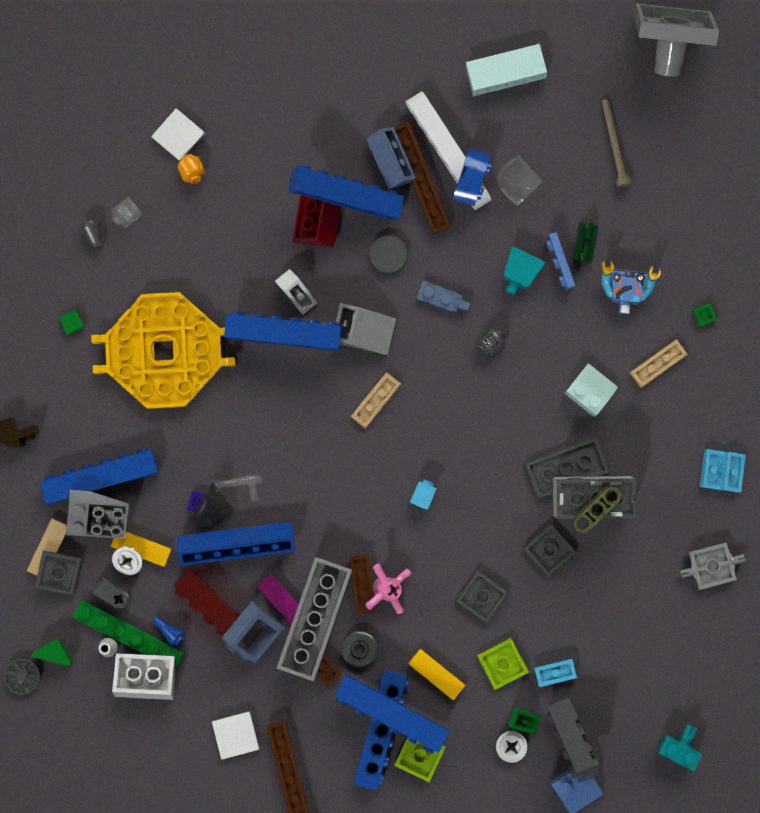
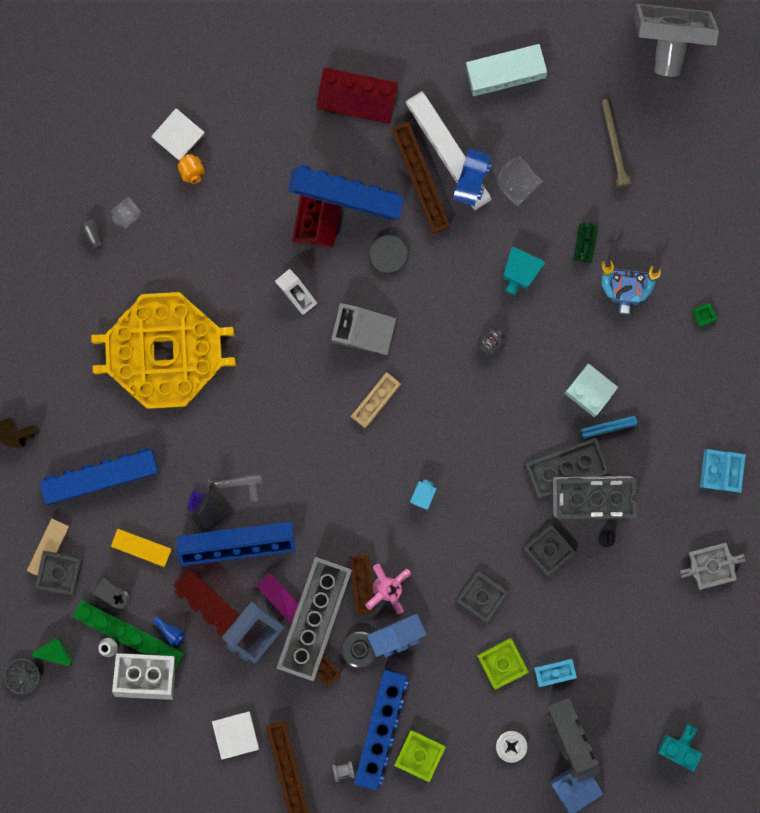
green tile [59,309,85,335] -> none
light grey slope [66,490,129,539] -> none
white gear [112,546,143,575] -> none
blue brick [224,312,343,352] -> none
blue brick [334,674,450,754] -> none
sand blue brick [366,127,416,190] -> none
yellow tile [408,649,466,701] -> none
sand blue hinge [416,280,470,312] -> none
green slope [507,706,541,734] -> none
medium blue plate [546,232,575,291] -> none
olive beam [572,486,621,533] -> none
tan tile [630,339,688,388] -> none
none -> dark red slope [316,67,398,124]
none -> light grey bush [332,761,355,782]
none -> medium blue brick [367,614,426,657]
none -> dark azure axle [581,416,637,439]
none -> black piece [598,530,616,547]

